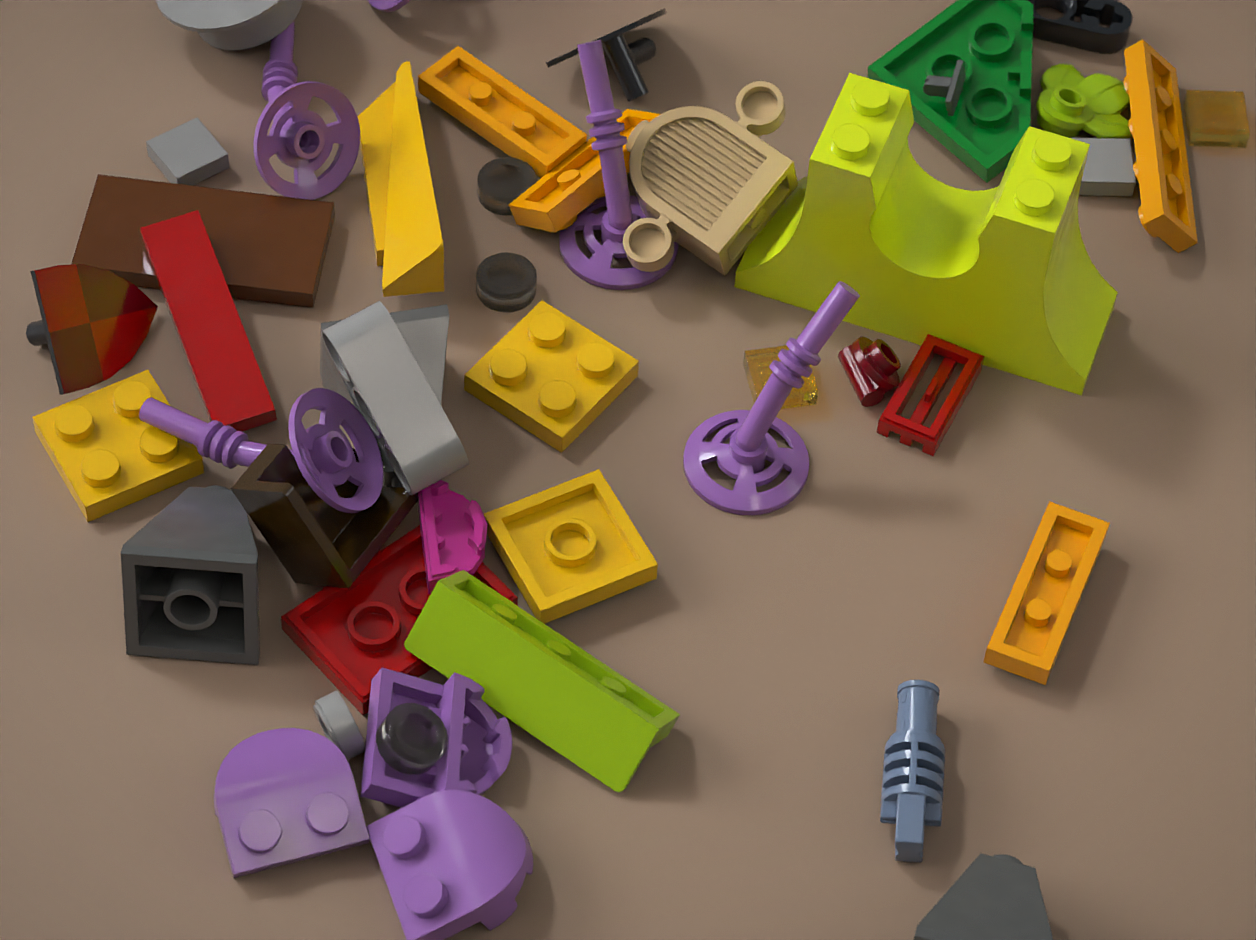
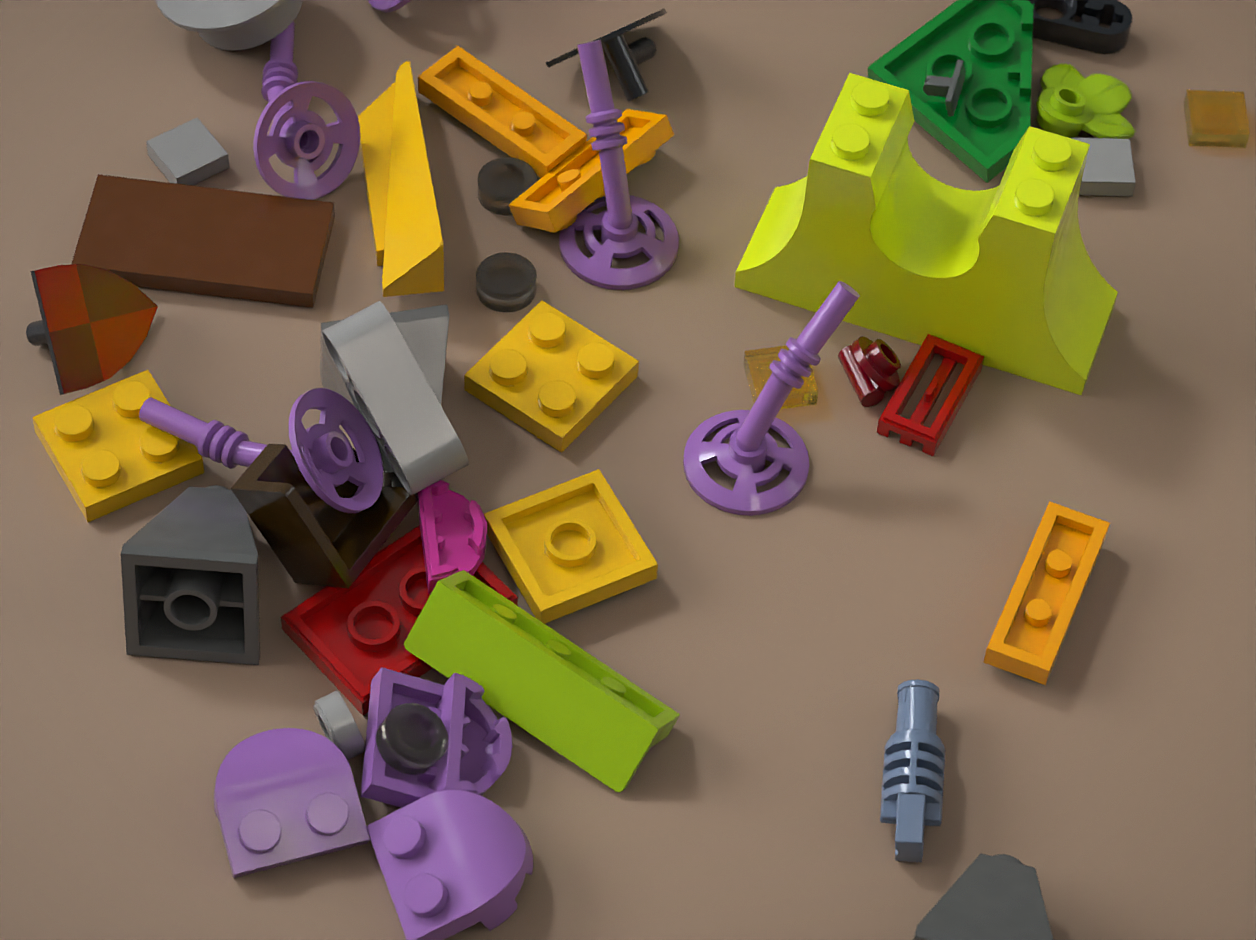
red tile [140,210,277,431] -> none
tan piece [623,81,798,276] -> none
light orange plate [1123,39,1198,253] -> none

